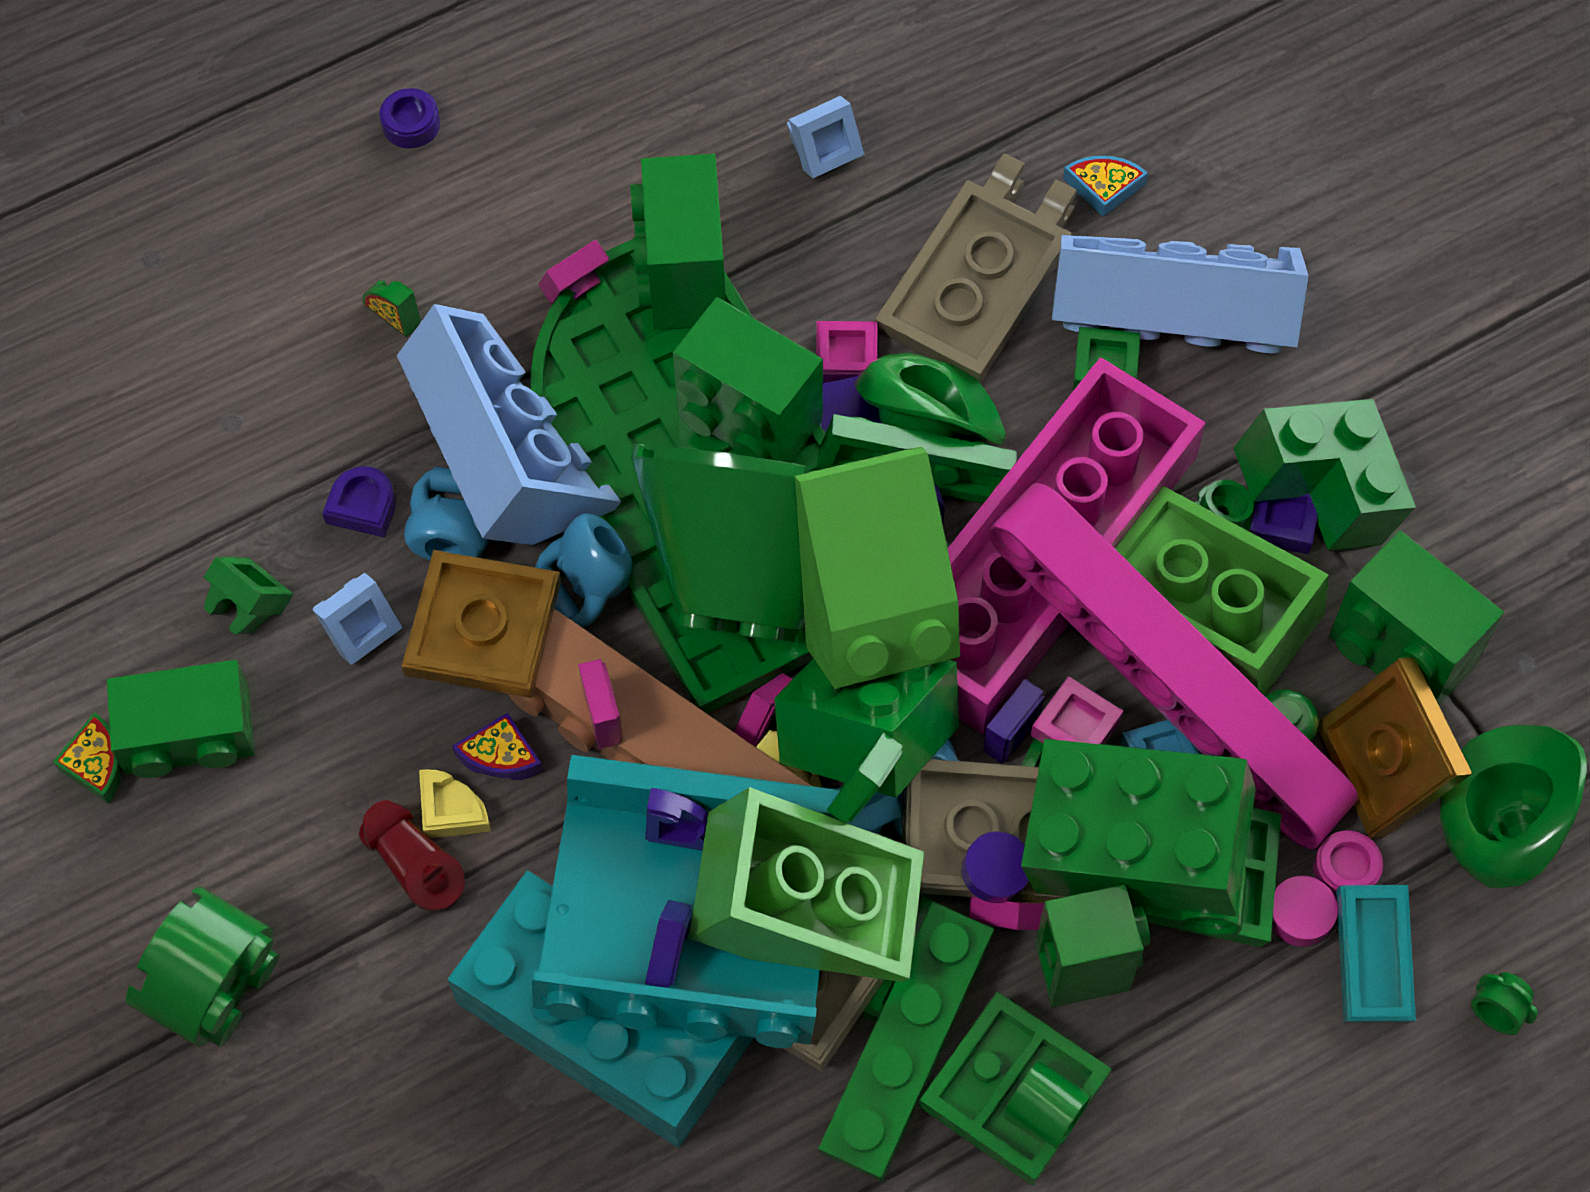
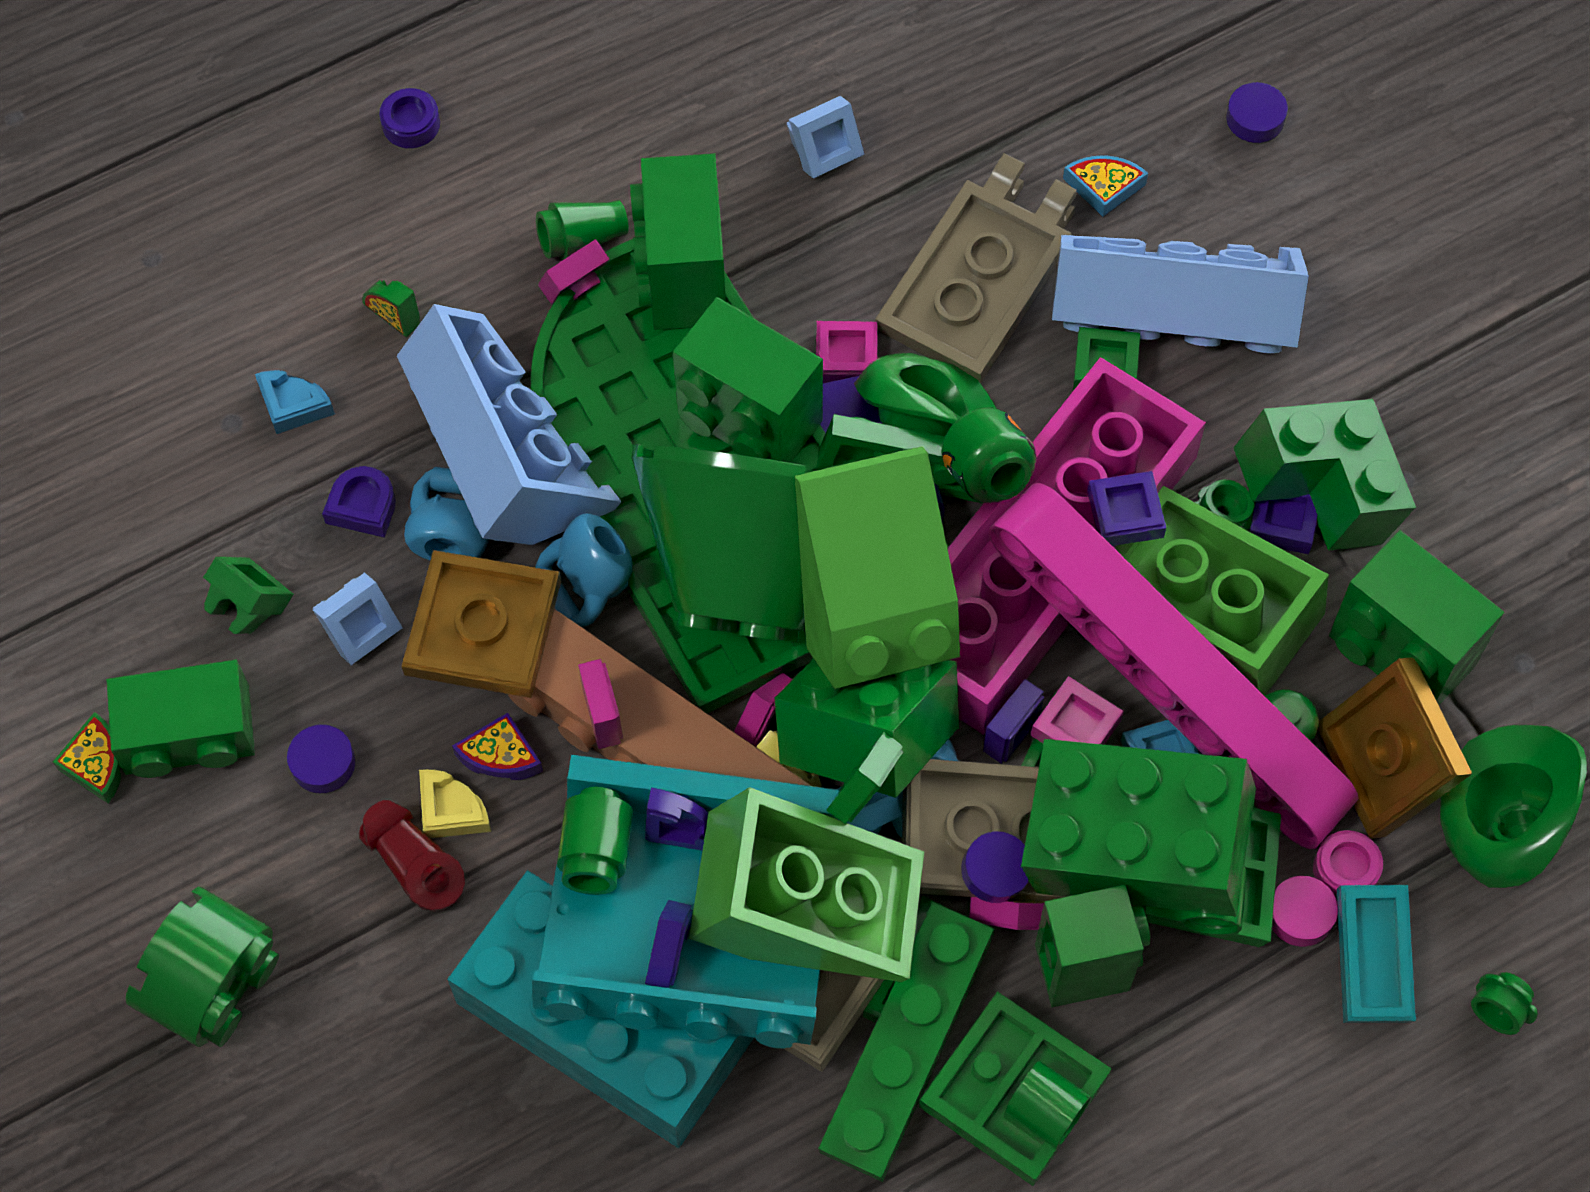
none -> dark azure tile [255,370,335,434]
none -> dark purple tile [287,725,355,793]
none -> green cone [536,200,629,261]
none -> green brick [557,787,633,895]
none -> green head [941,407,1037,503]
none -> dark purple tile [1087,471,1166,546]
none -> dark purple tile [1226,82,1288,143]

